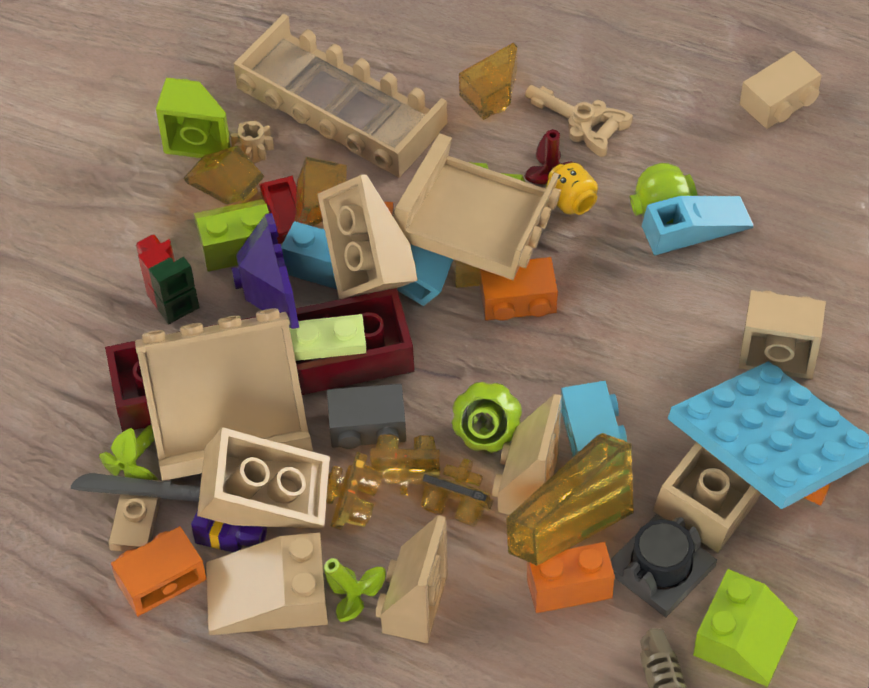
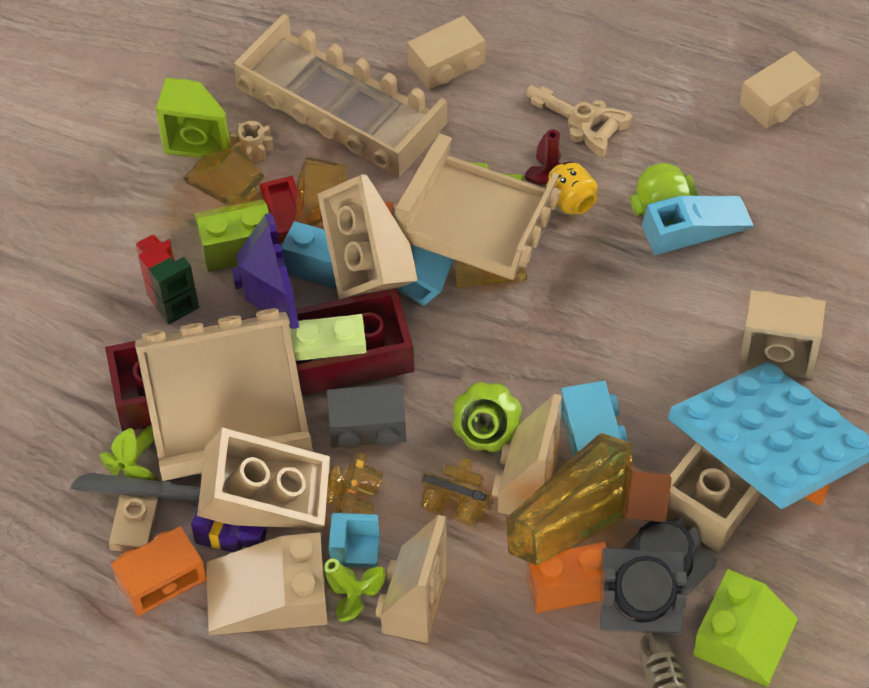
clear yellow hips [370,435,440,495] -> none
clear yellow slope [459,42,517,120] -> none
orange brick [479,257,558,321] -> none
none -> medium azure panel [329,513,380,568]
none -> tan brick [407,15,486,90]
none -> piece [600,548,687,634]
none -> dark orange panel [620,465,672,522]

